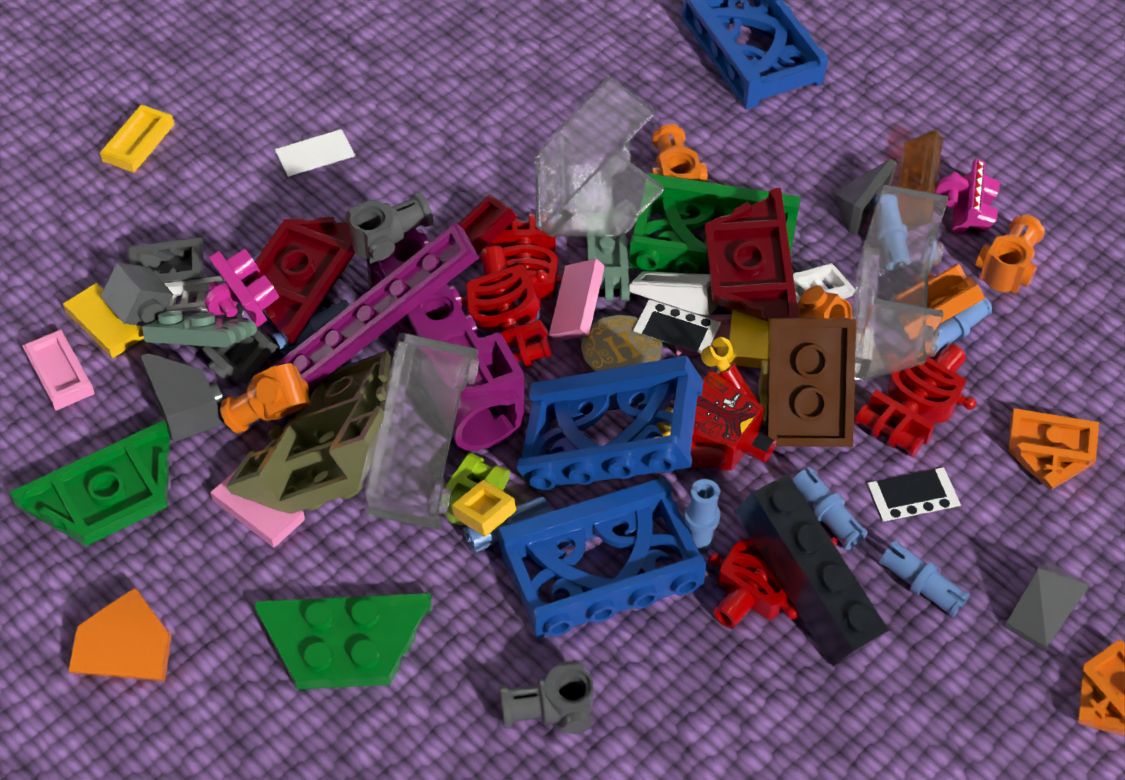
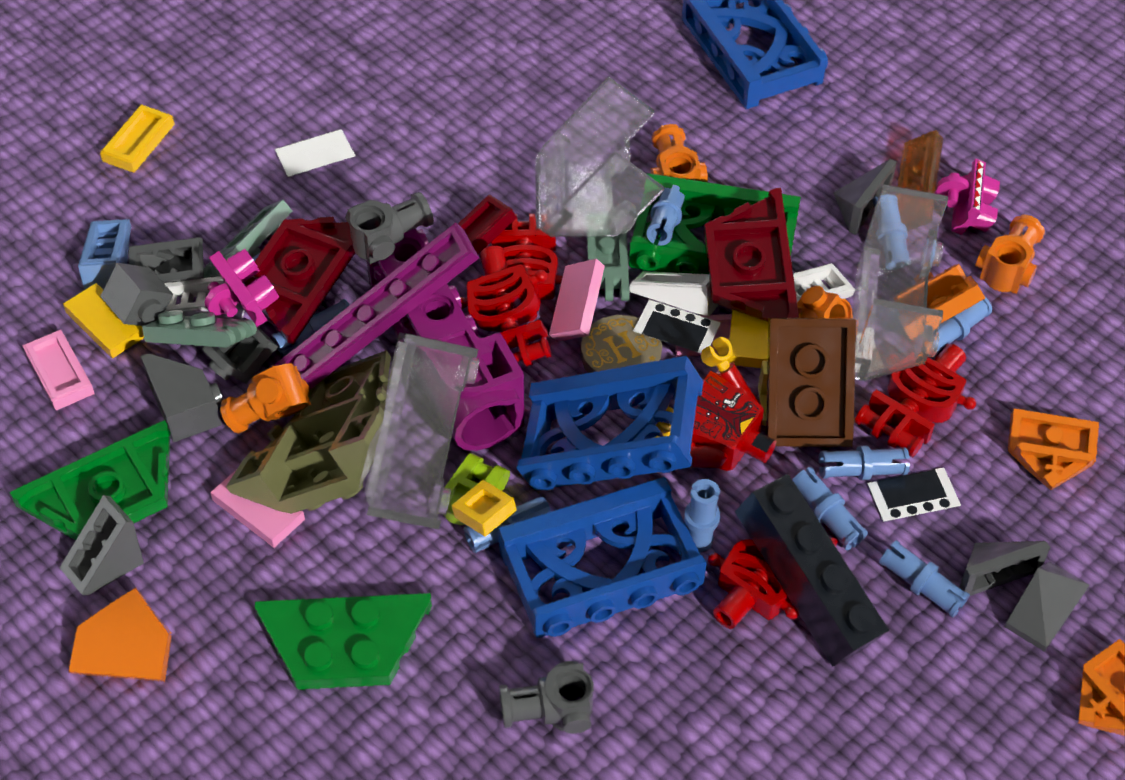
none -> dark grey slope [59,495,144,595]
none -> medium blue slope [78,219,131,289]
none -> sand green hinge [204,199,293,278]
none -> medium blue axle [646,185,685,246]
none -> medium blue pin [818,446,910,480]
none -> dark grey slope [959,541,1050,596]

